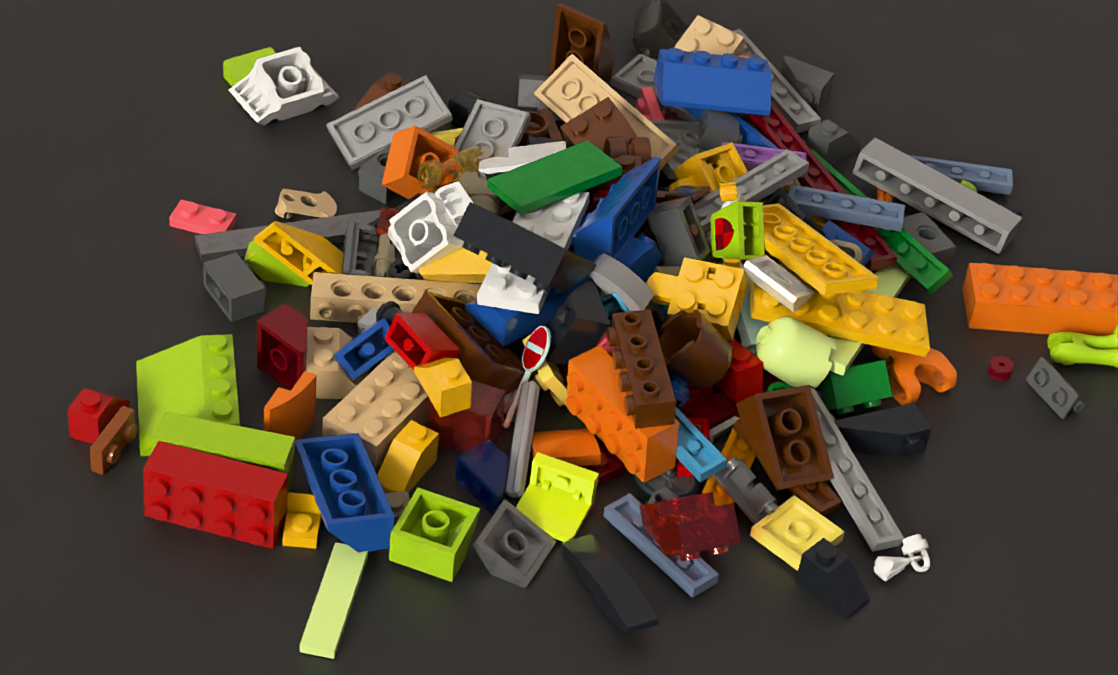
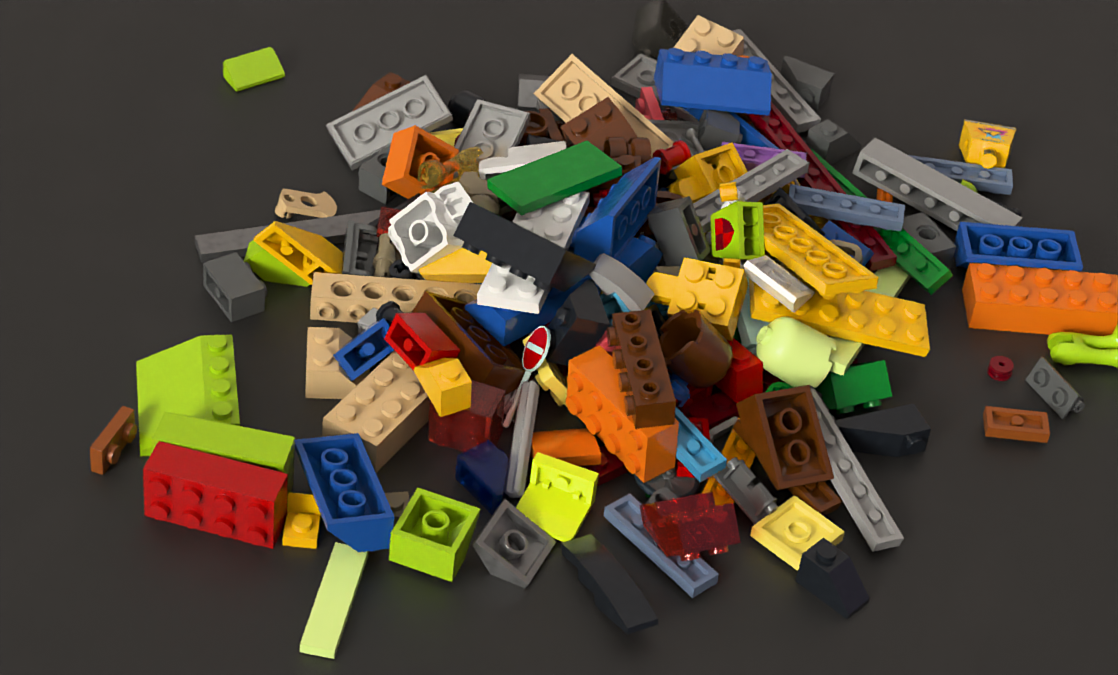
red slope [68,388,130,444] -> none
coral plate [169,200,236,234] -> none
white slope [229,47,339,126] -> none
dark red slope [257,303,308,391] -> none
orange slope [264,371,317,440] -> none
yellow slope [377,420,439,493] -> none
reddish brown slope [549,3,614,83] -> none
reddish brown slope [665,185,711,203] -> none
orange piece [870,345,957,406] -> none
white piece [874,534,930,581] -> none
none -> red bush [653,140,691,174]
none -> light grey hinge [686,128,705,153]
none -> blue slope [954,222,1083,272]
none -> yellow torso [959,119,1016,169]
none -> dark orange plate [983,406,1050,443]

